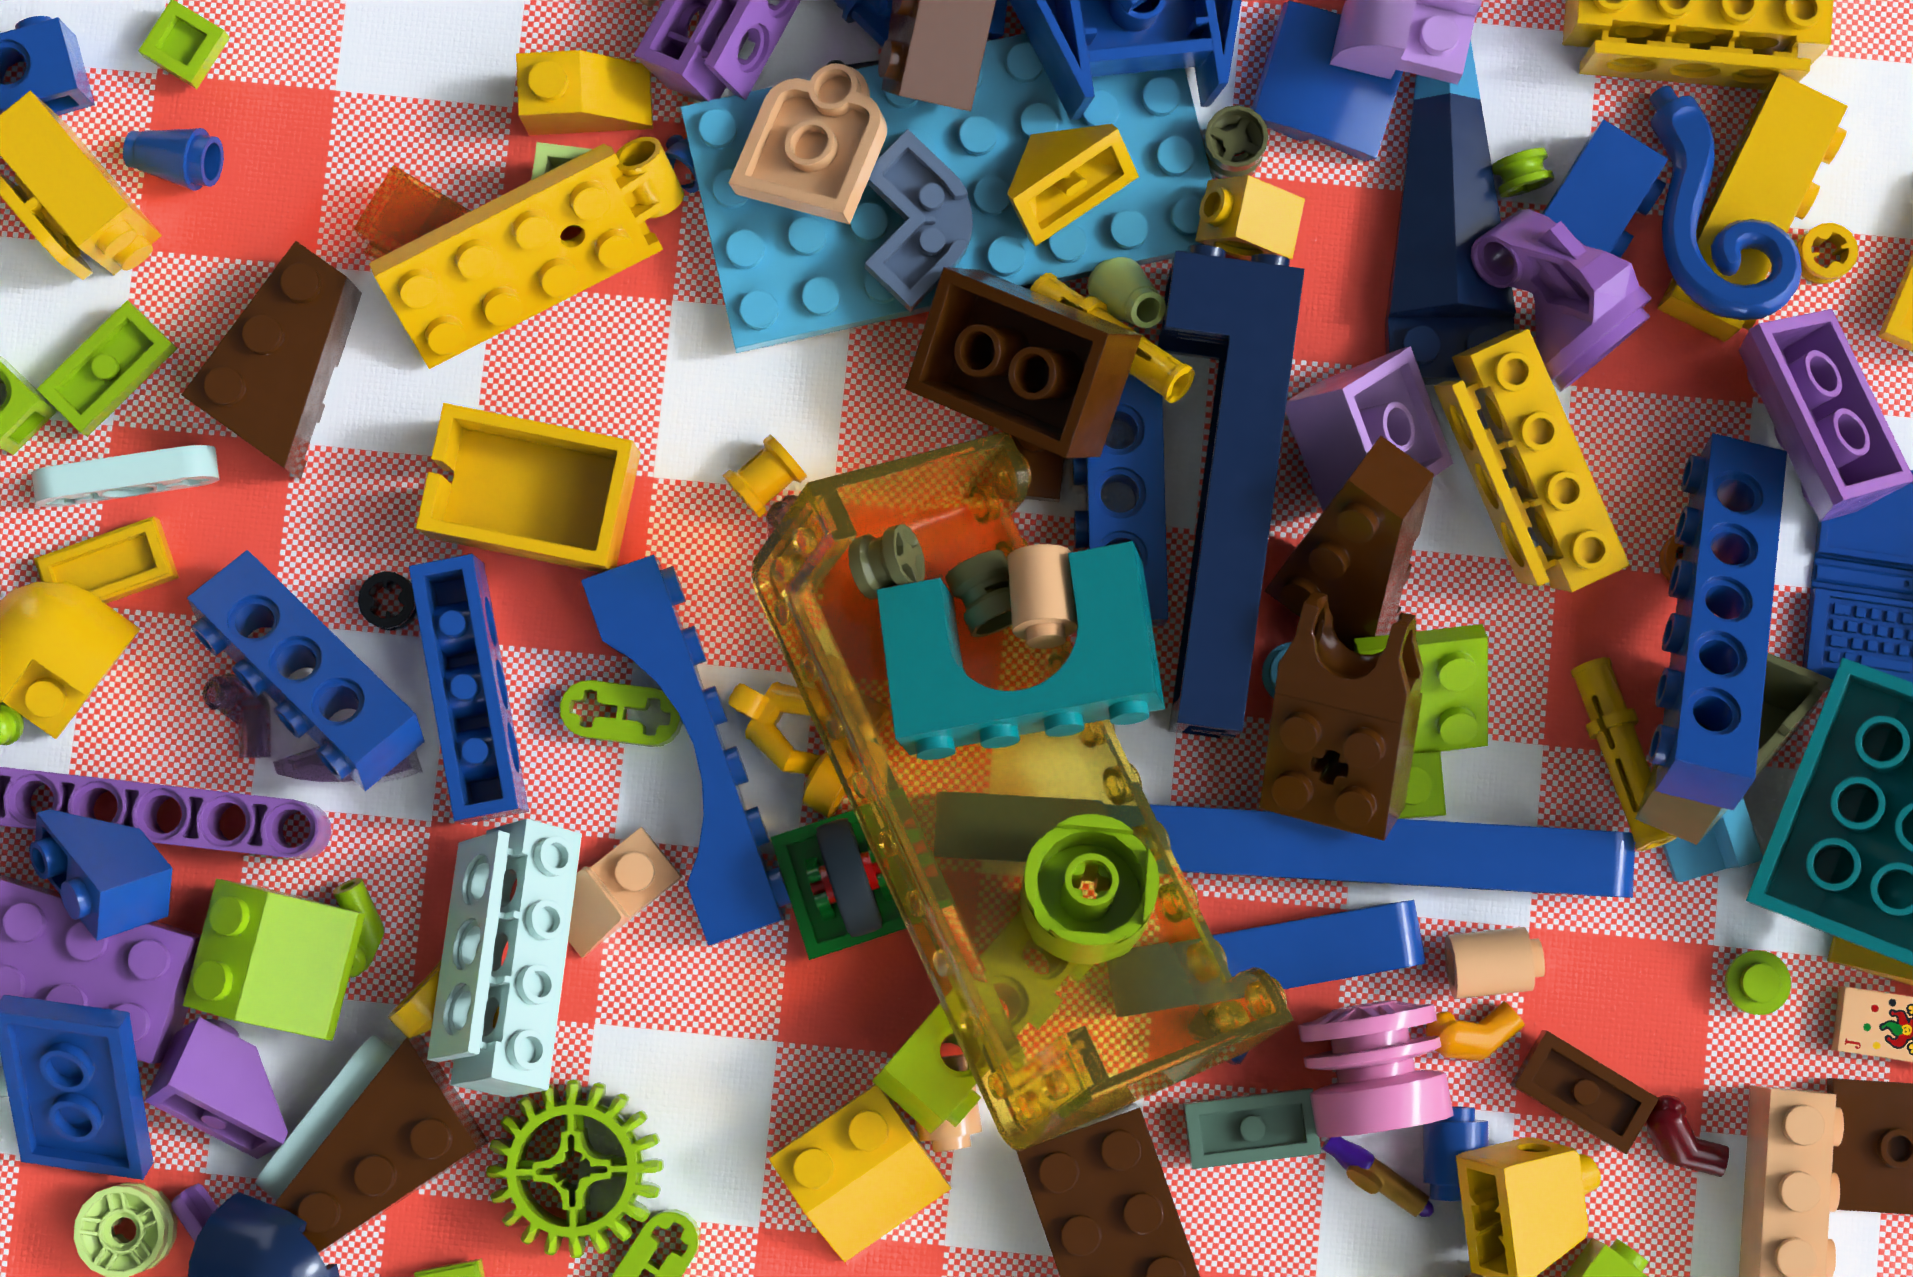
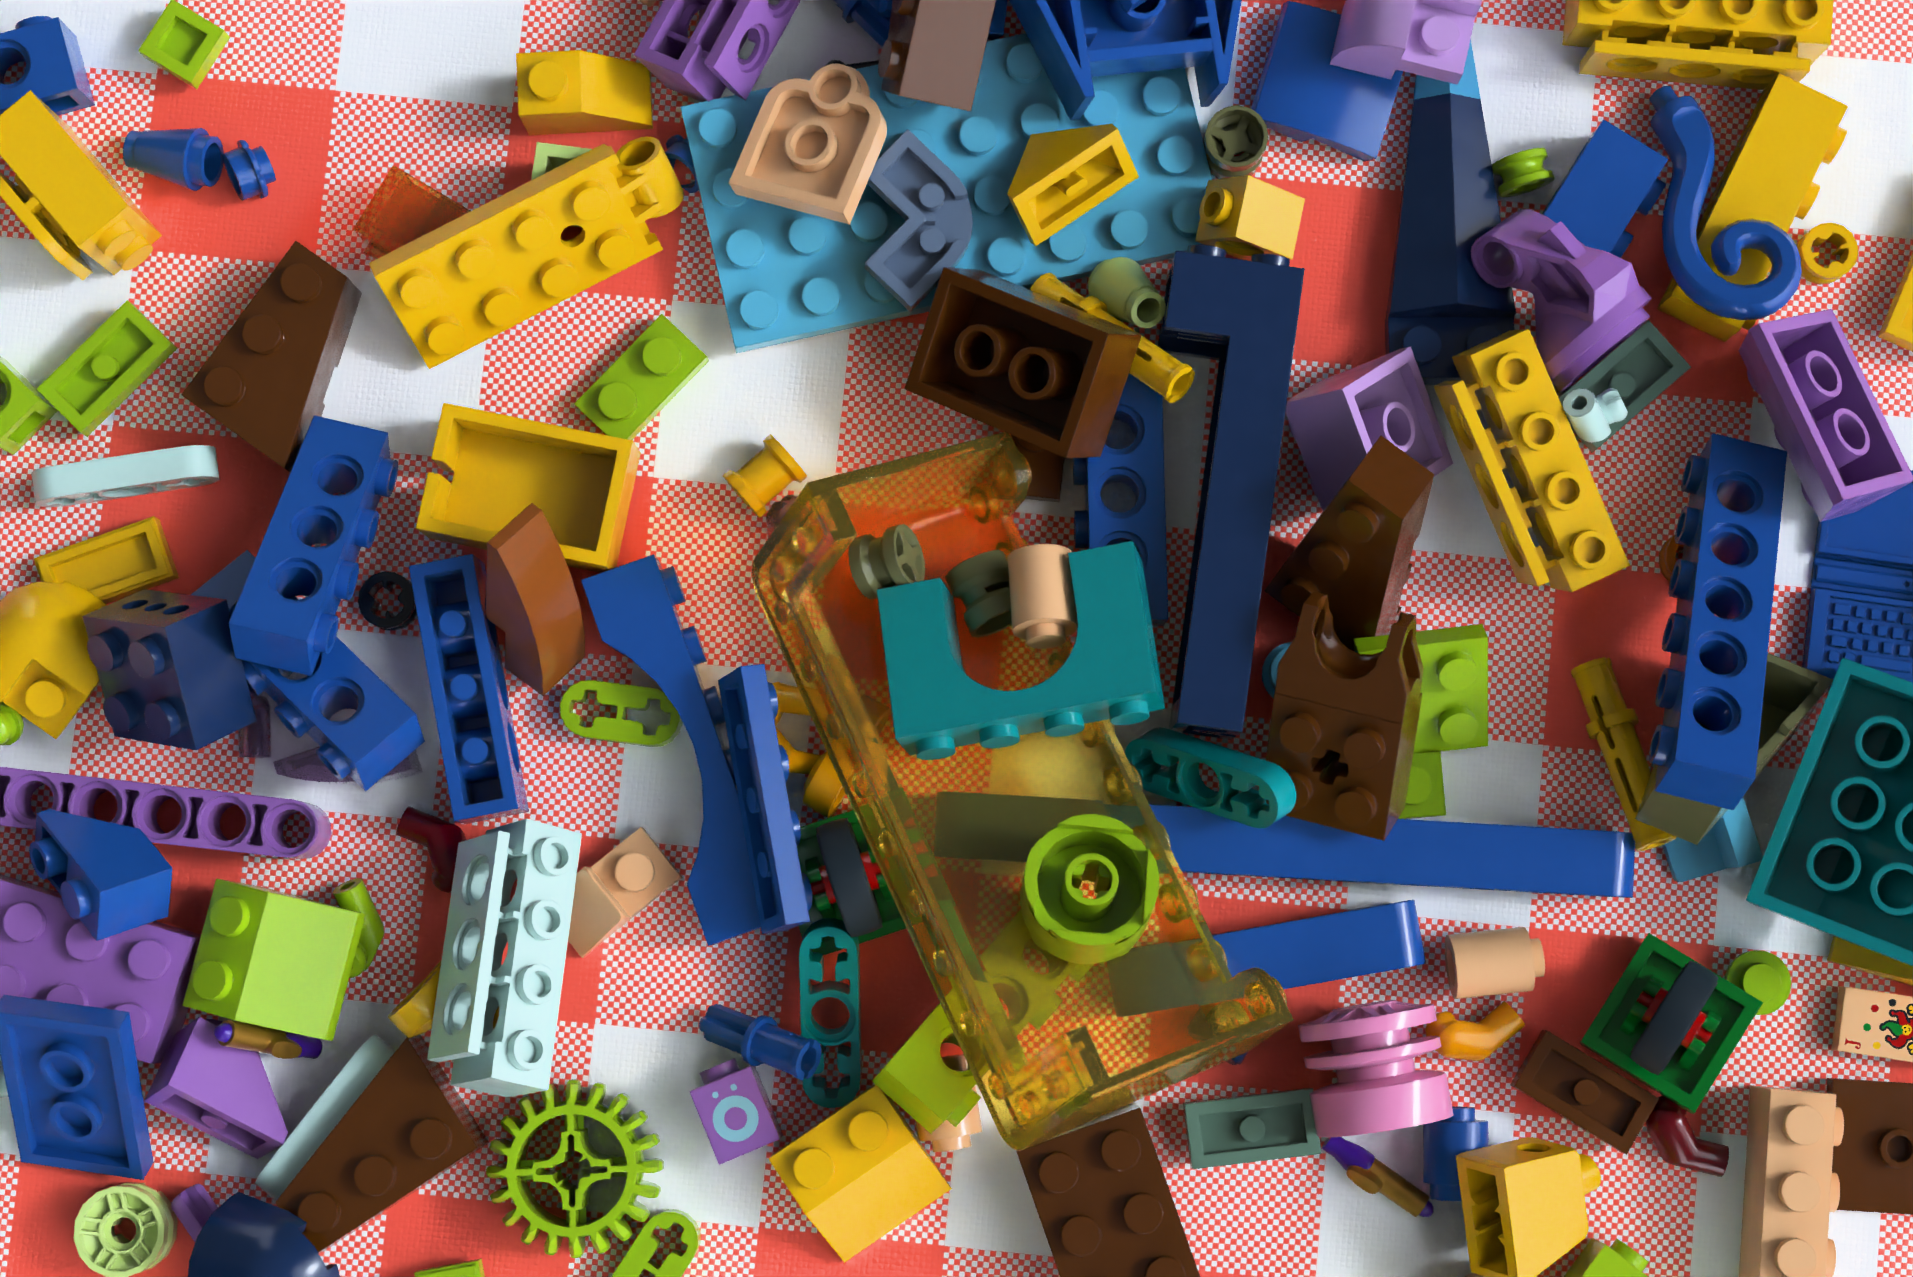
none -> dark blue piece [82,589,257,751]
none -> pearl gold piece [214,1020,323,1059]
none -> blue plate [222,140,276,201]
none -> blue brick [229,415,398,676]
none -> dark red arm [396,806,466,893]
none -> dark orange slope [486,503,585,696]
none -> lime plate [574,314,709,440]
none -> medium lavender brick [689,1058,783,1165]
none -> blue axle [699,1004,822,1080]
none -> blue plate [718,664,812,934]
none -> teal beam [799,918,862,1108]
none -> teal beam [1124,727,1296,828]
none -> sand green plate [1559,320,1691,453]
none -> light aqua arm [1562,388,1628,443]
none -> green plate [1580,933,1763,1114]

